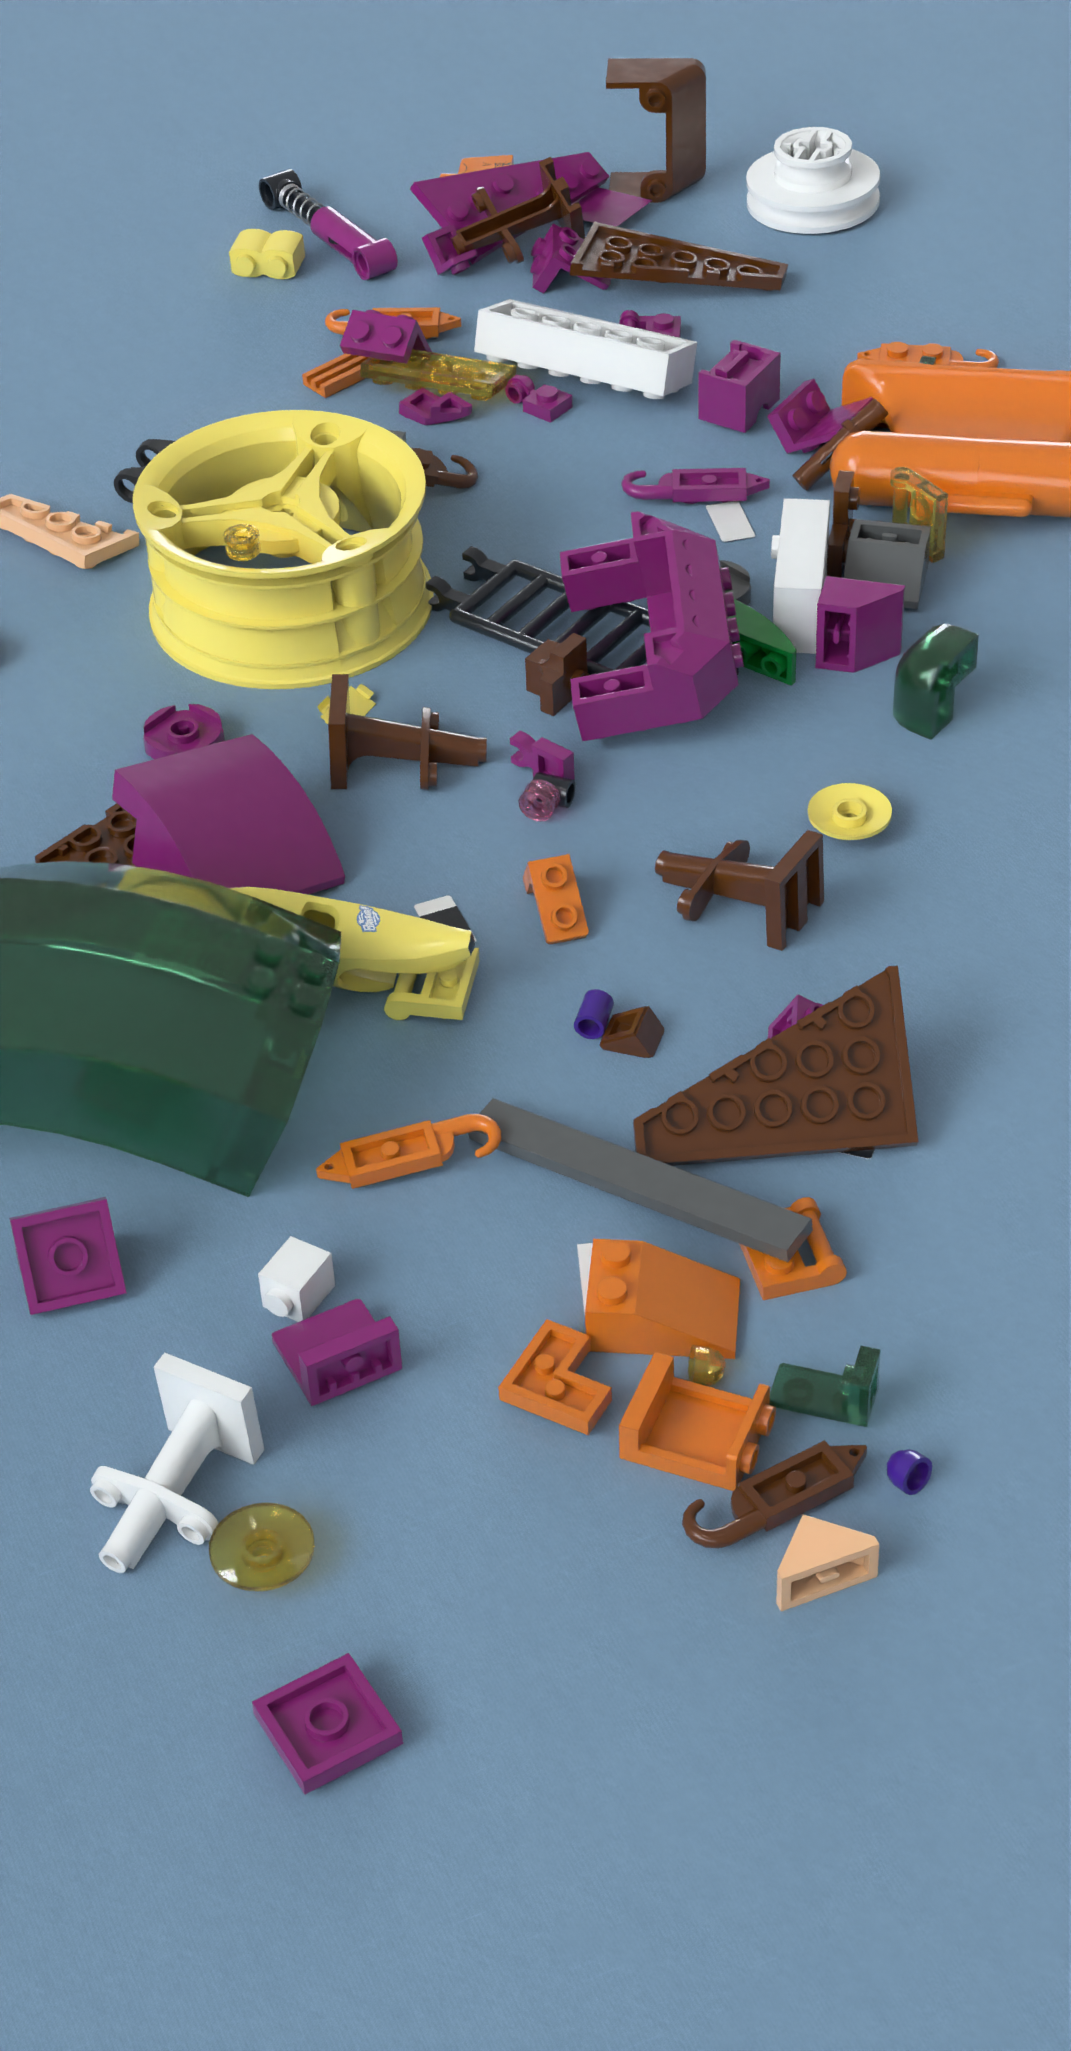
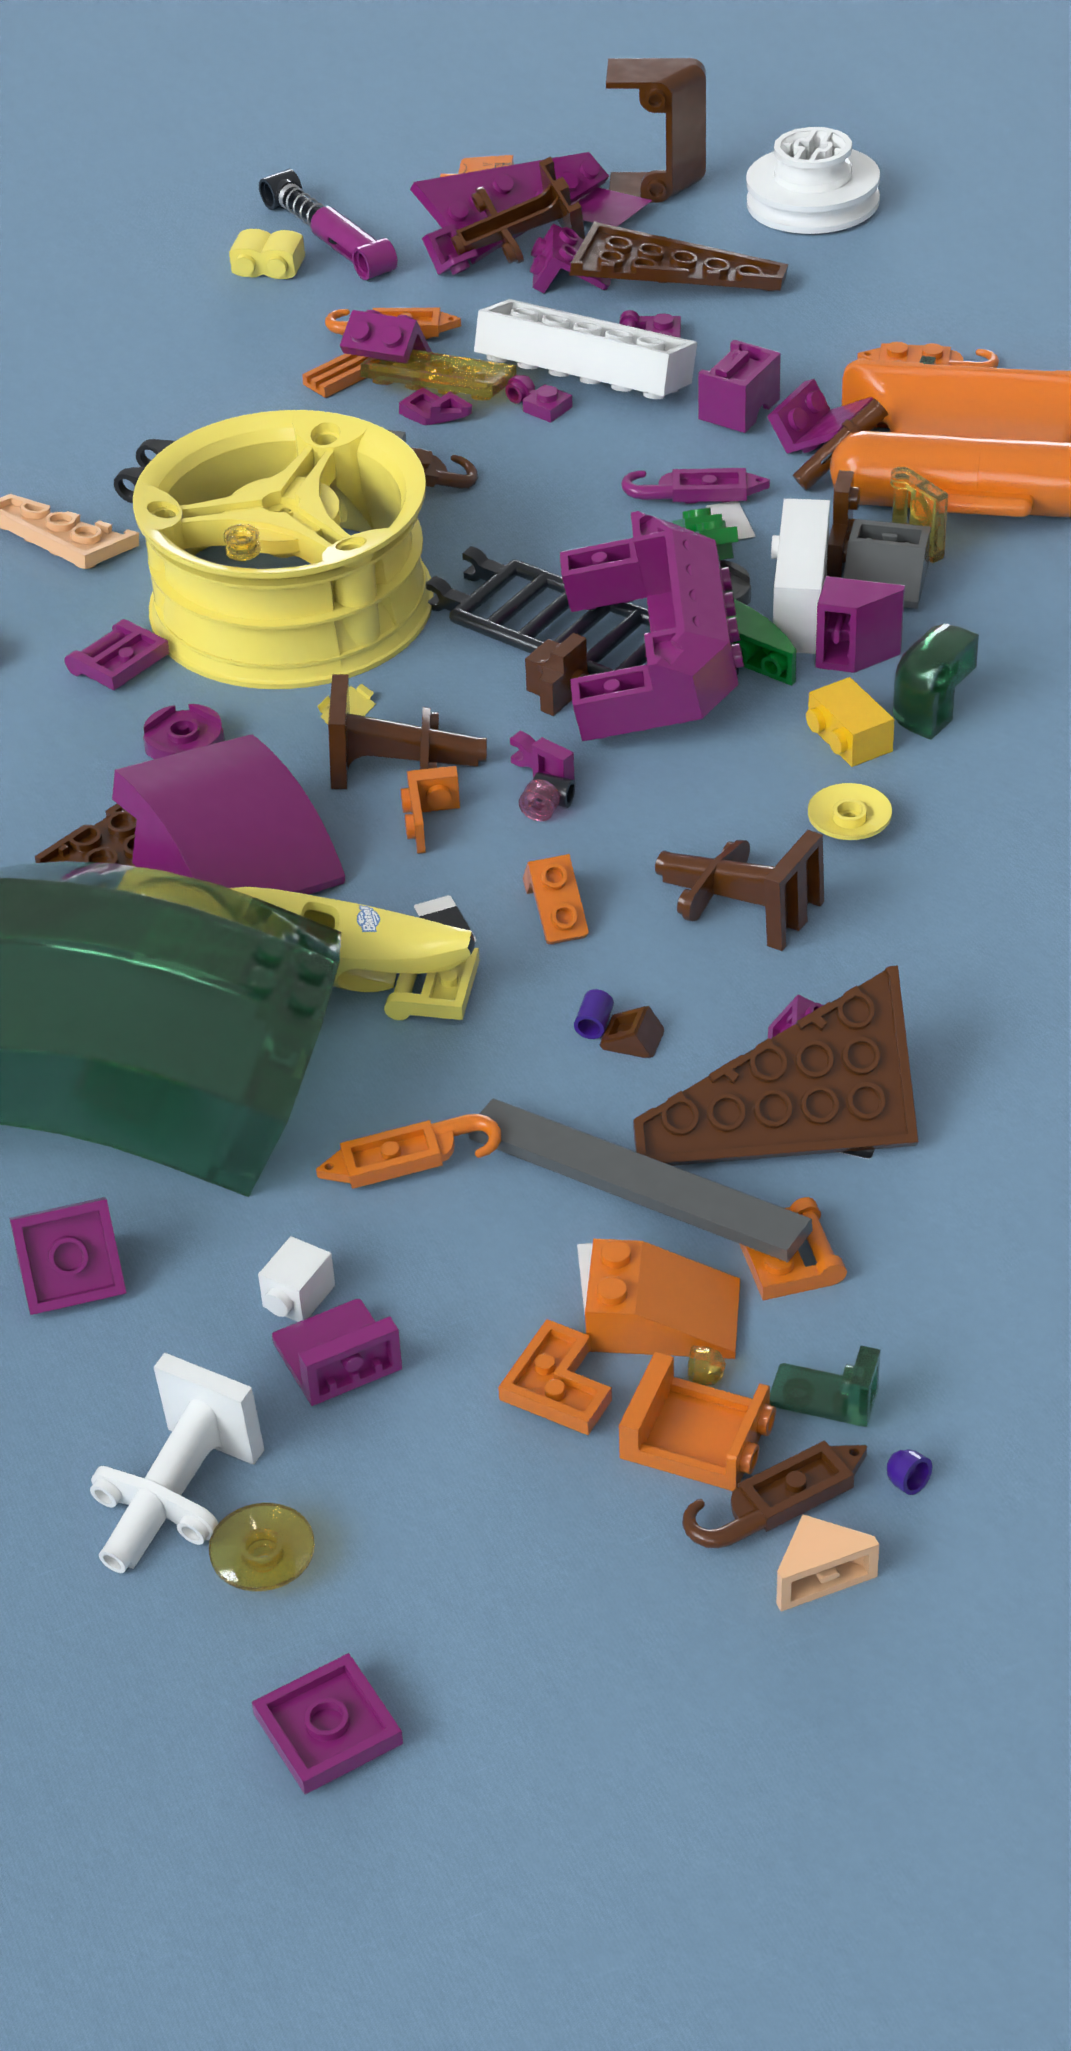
none -> magenta plate [64,619,169,690]
none -> orange bracket [400,766,460,854]
none -> green slope [673,507,739,560]
none -> yellow brick [806,677,895,767]

